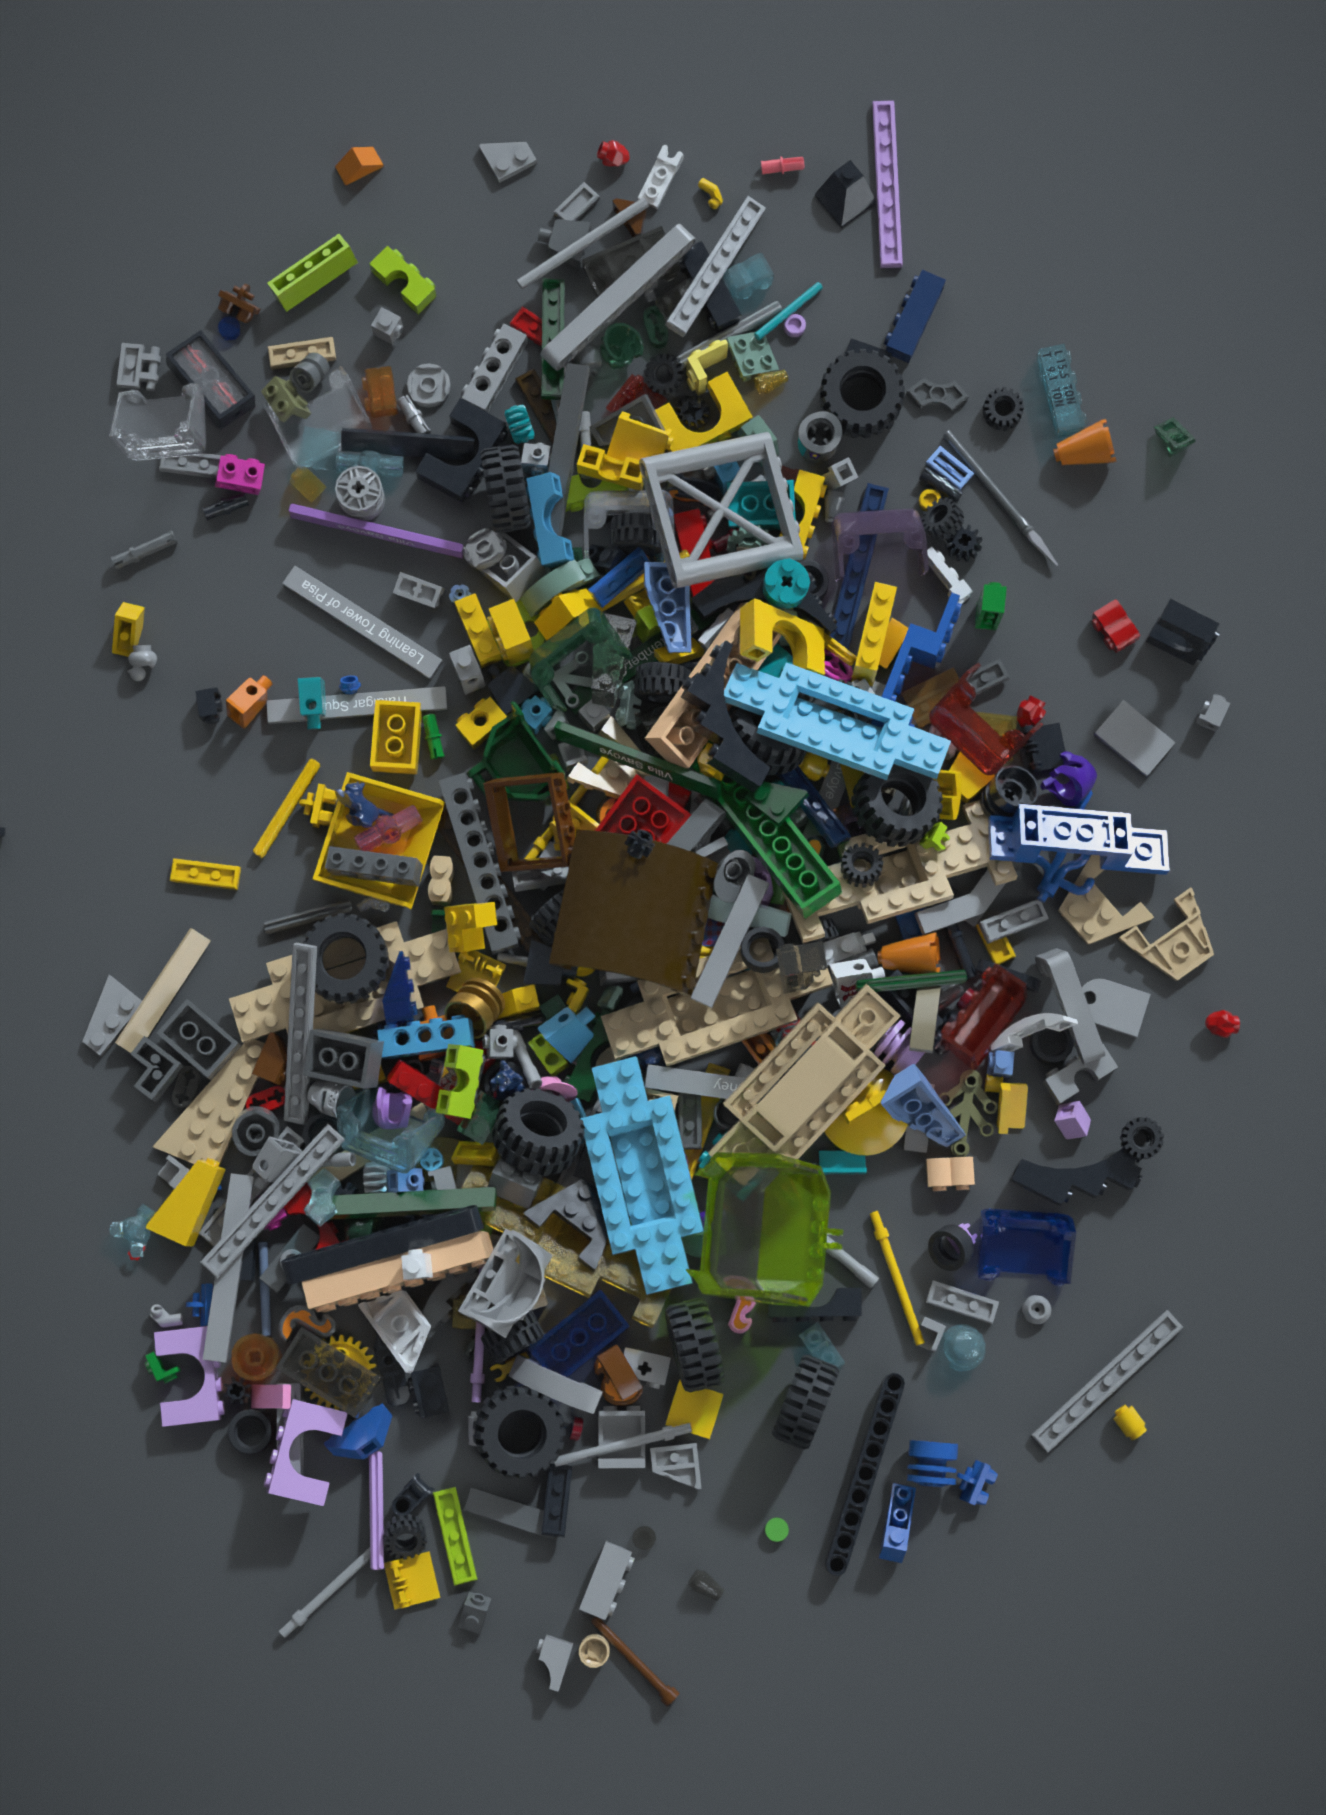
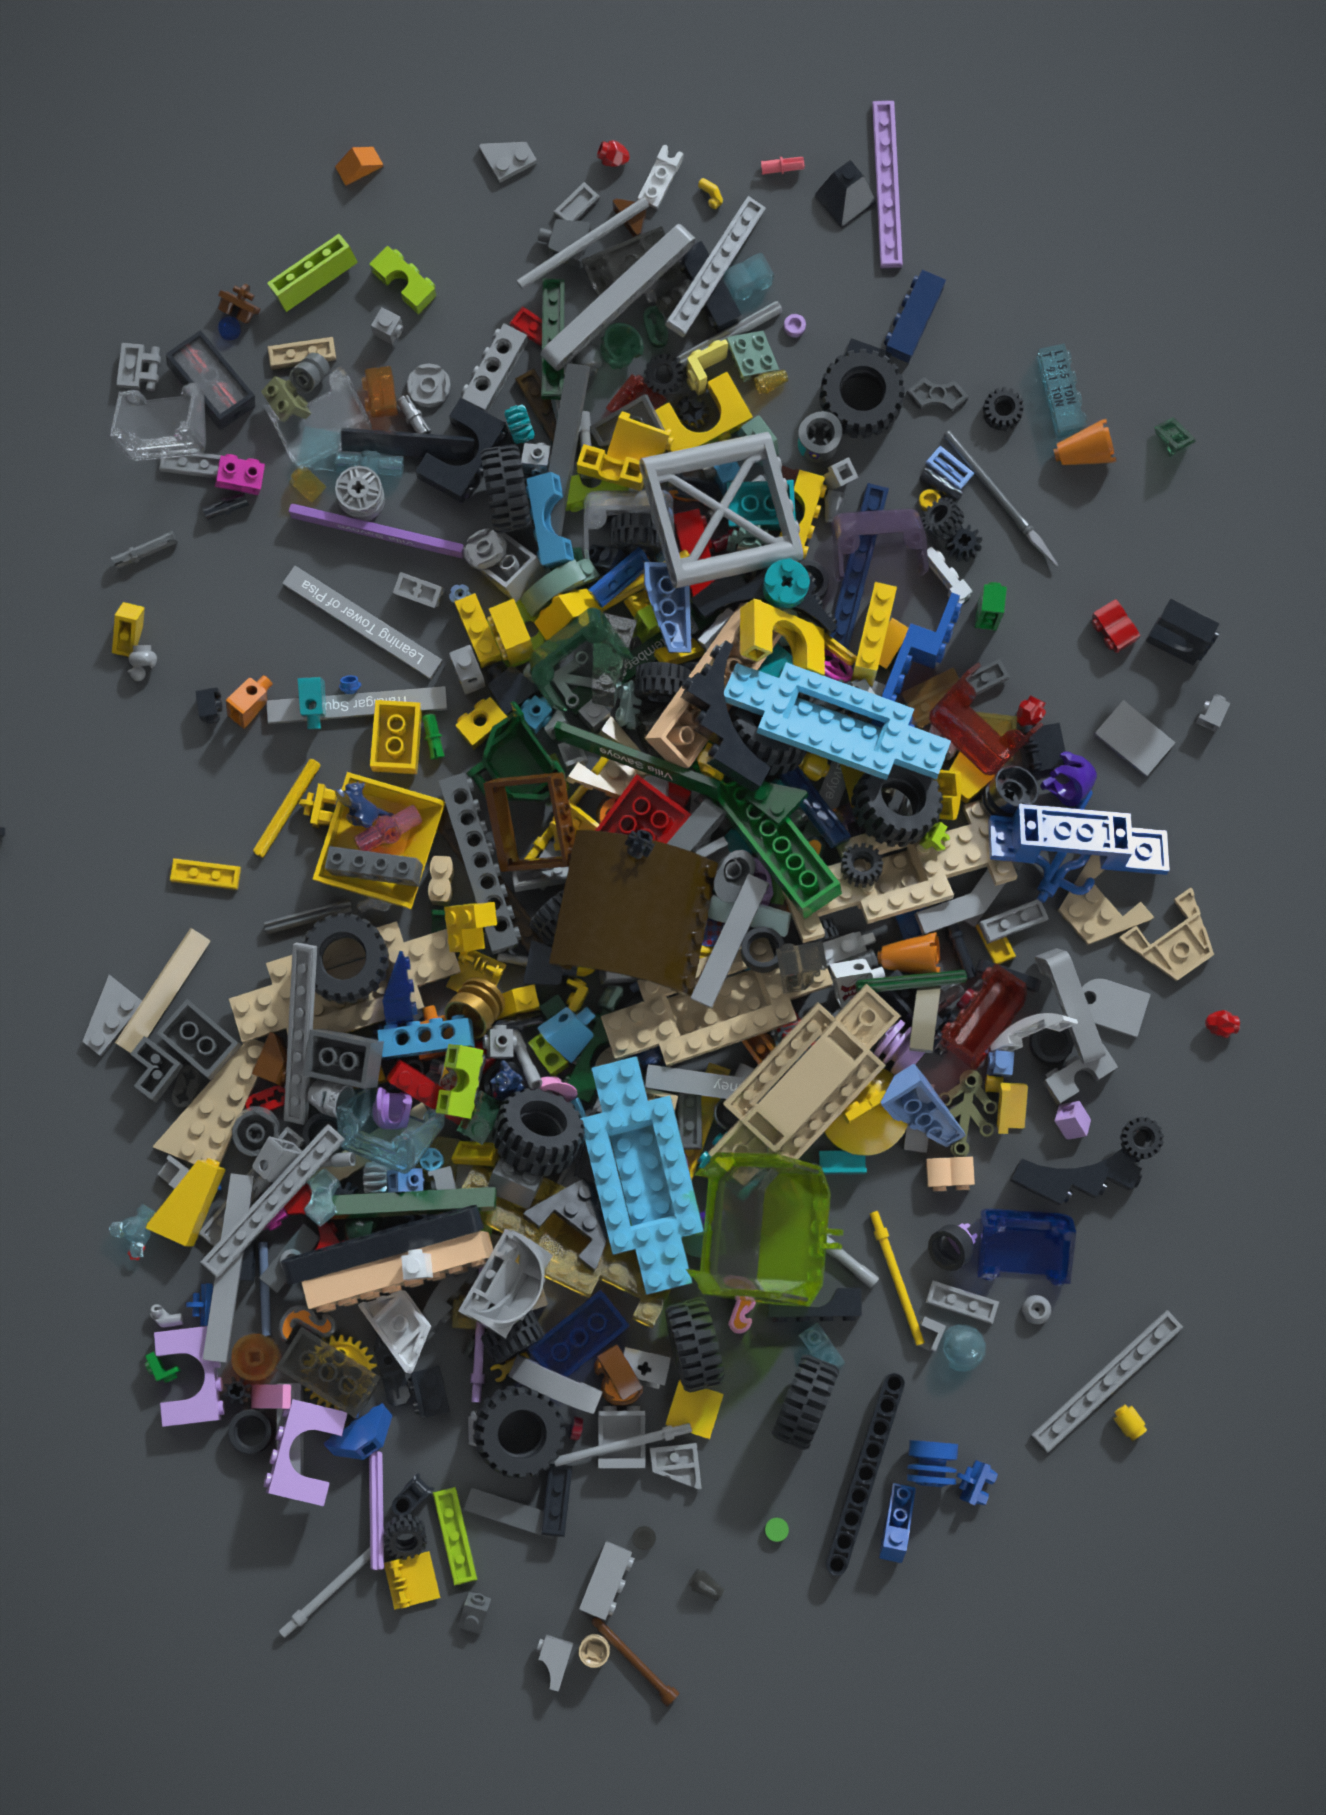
teal bar [754,282,823,340] -> none

